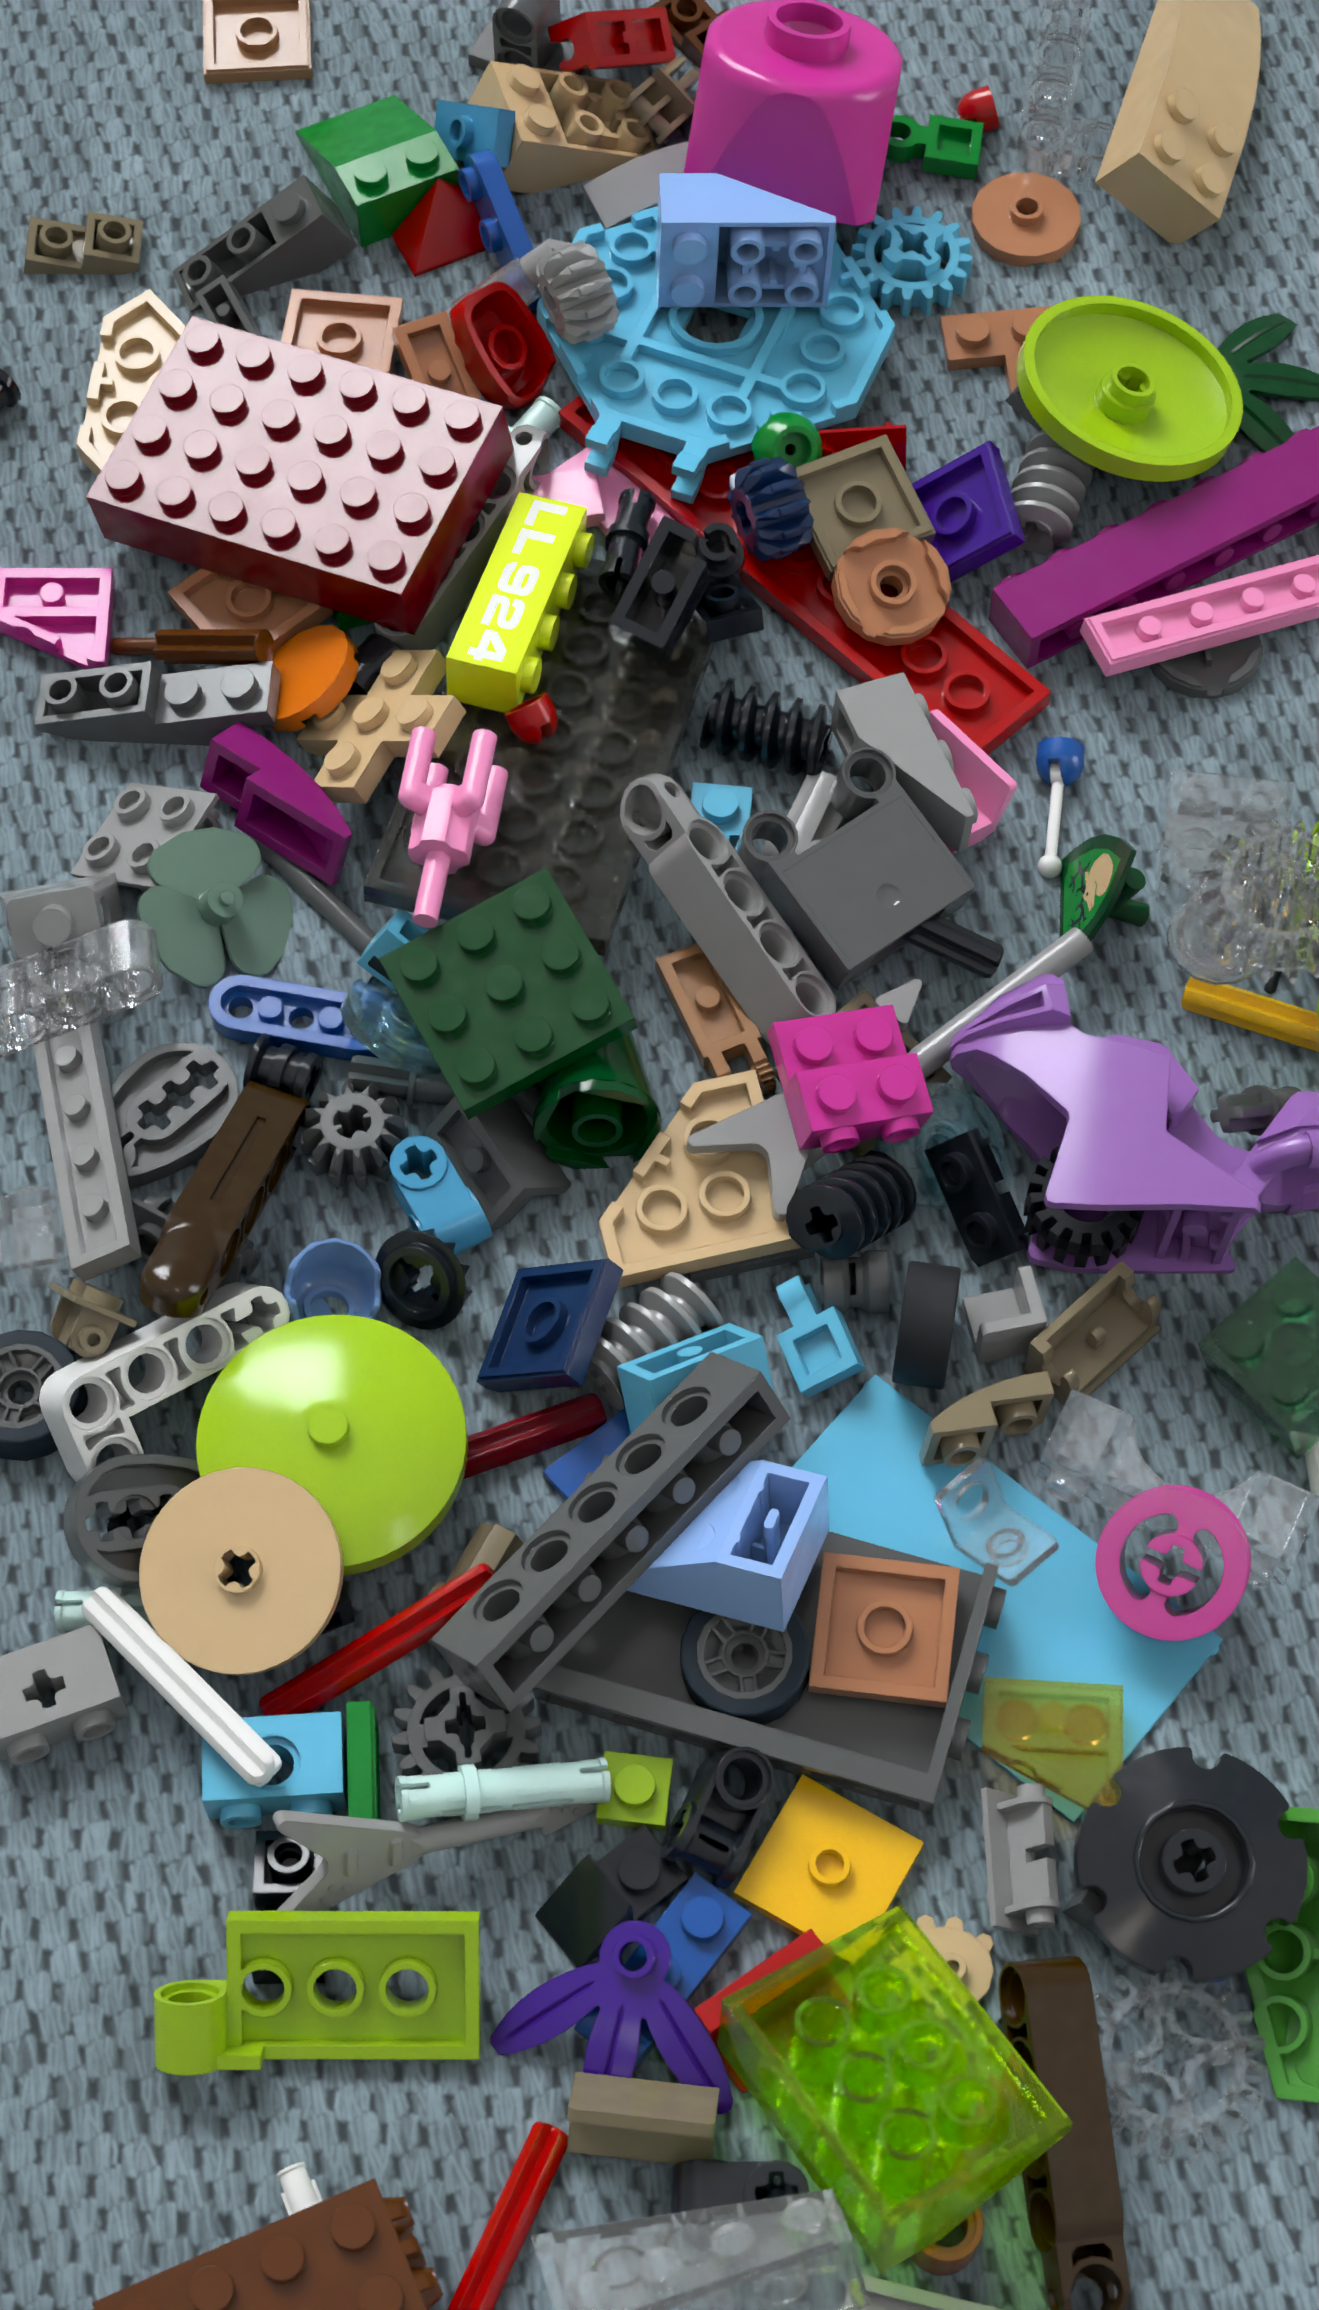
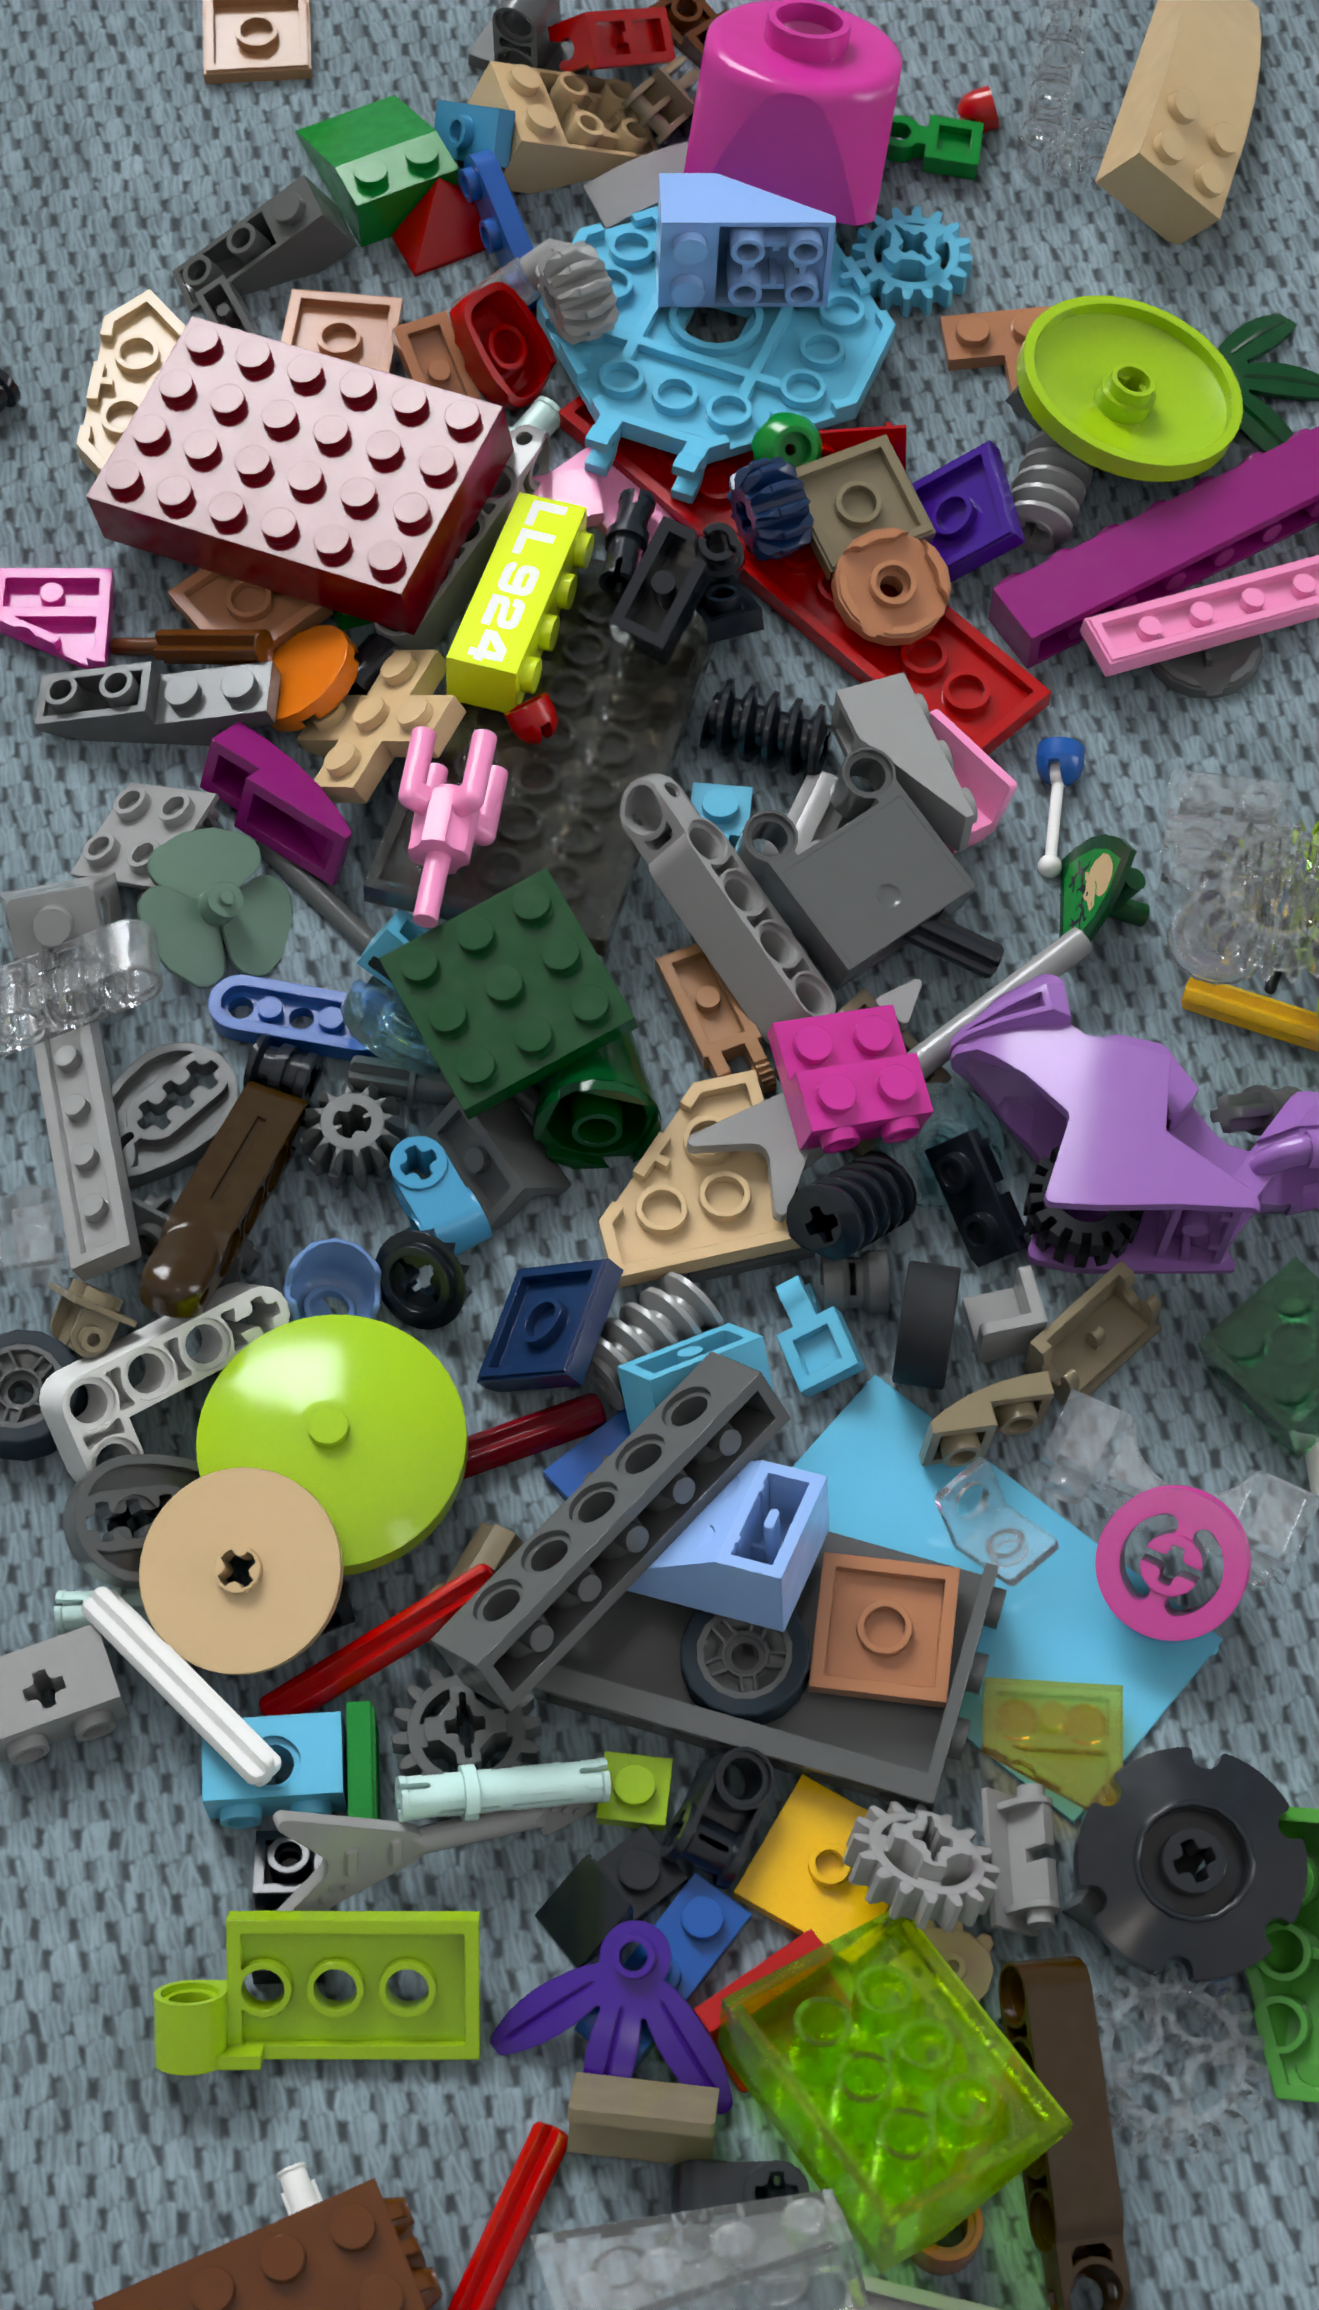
dark tan slope [23,211,143,275] -> none
nougat plate [971,172,1081,267] -> none
none -> light grey gear [843,1801,1000,1932]

